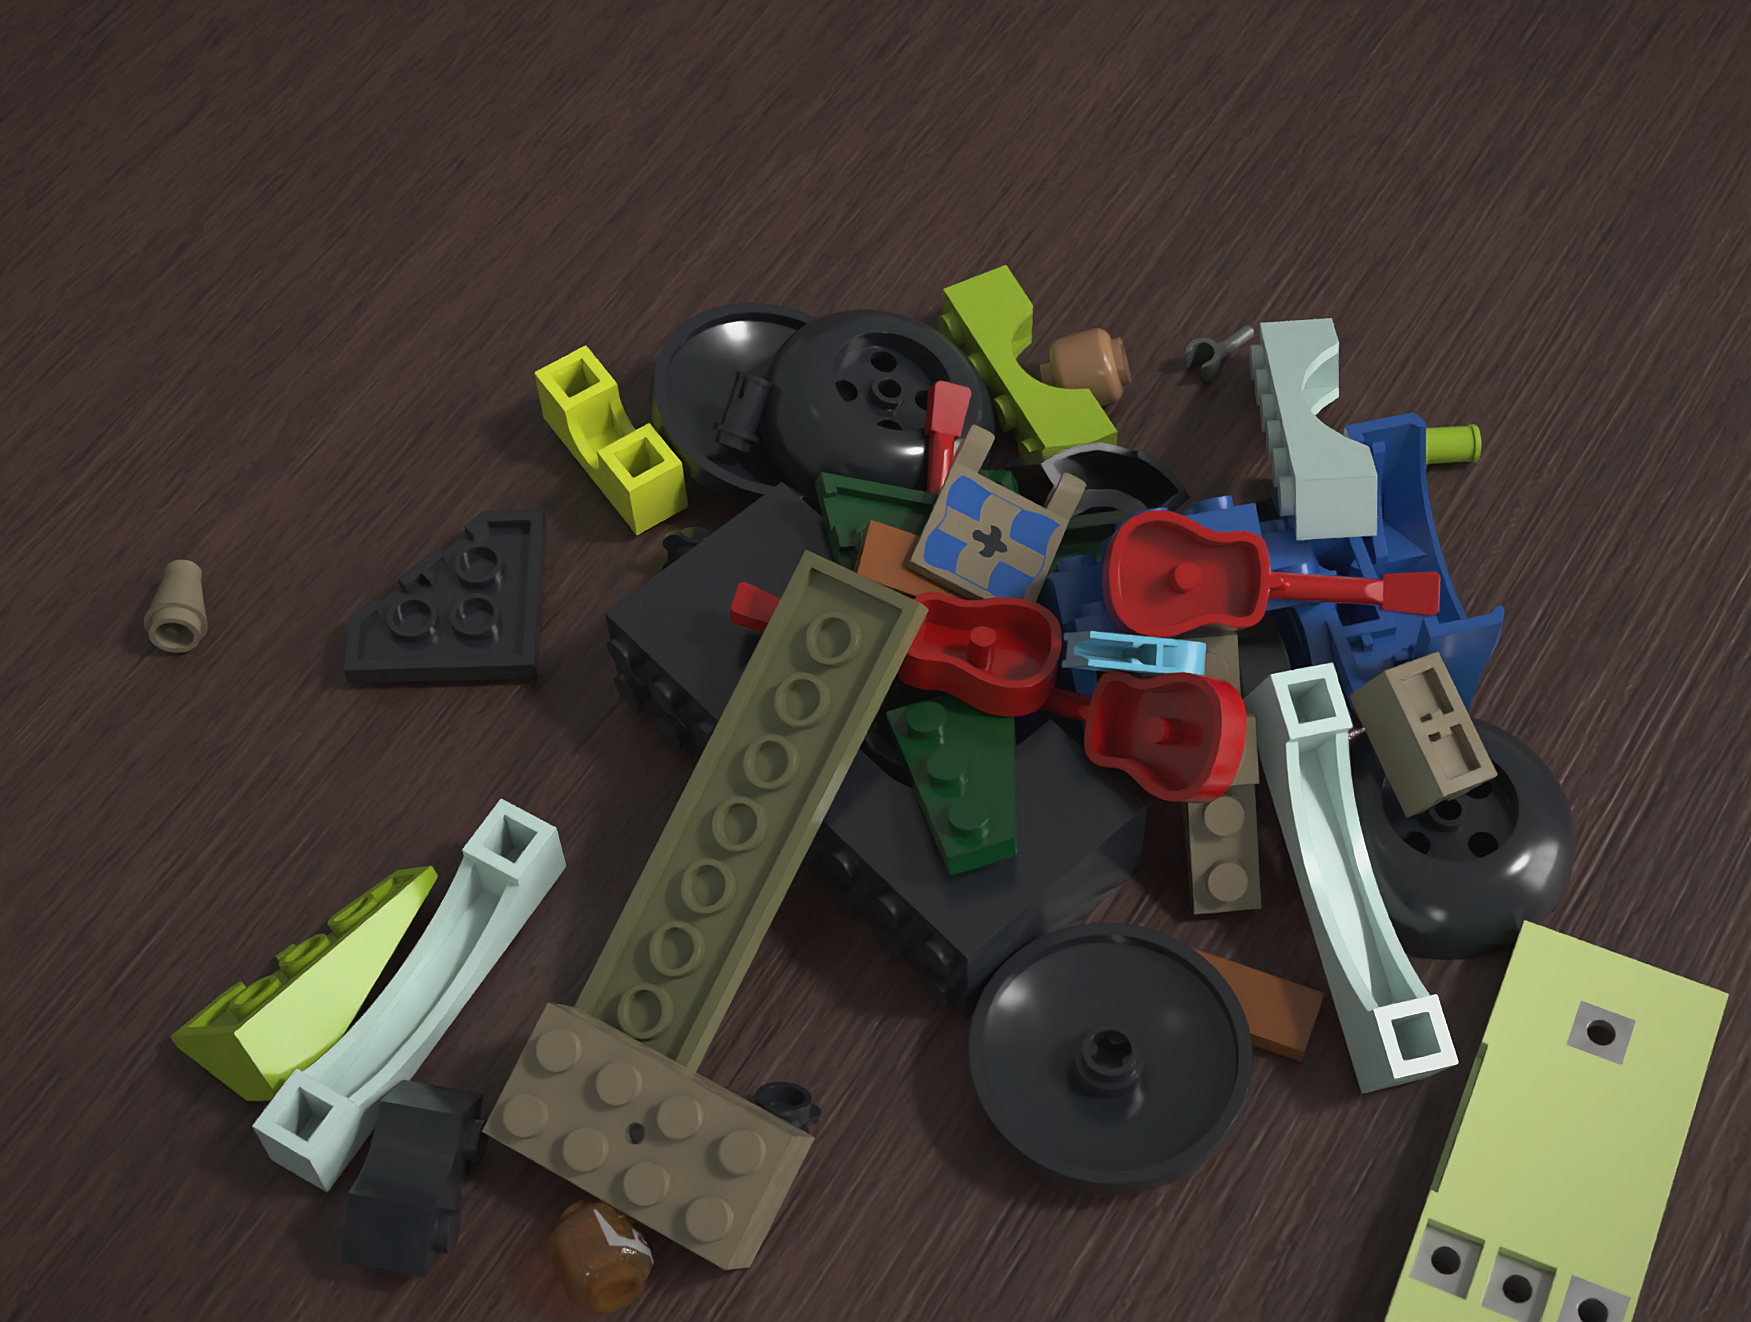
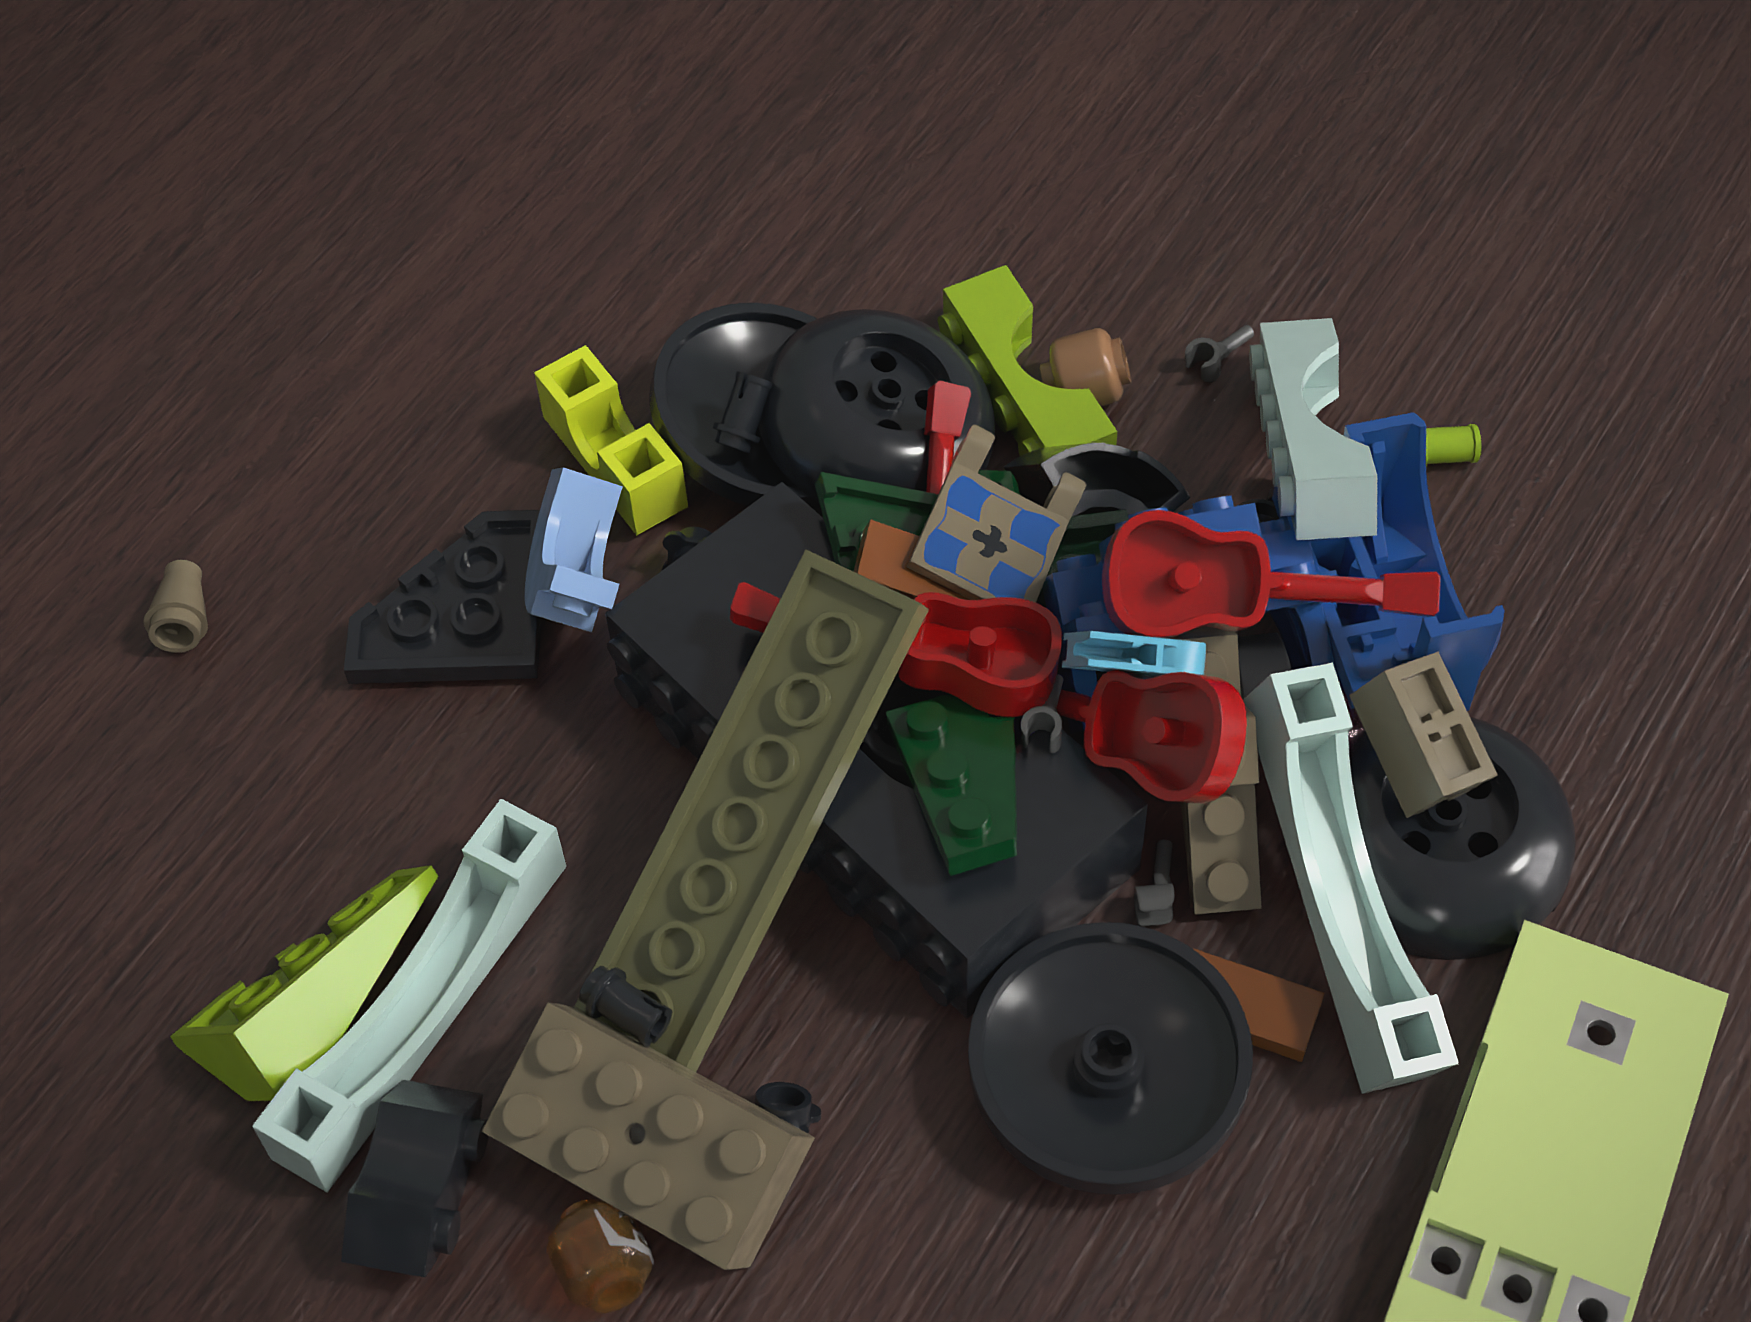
none -> light blue arch [525,467,623,632]
none -> black pin [579,966,672,1048]
none -> dark grey hand [1021,674,1064,753]
none -> dark grey hand [1134,839,1174,926]

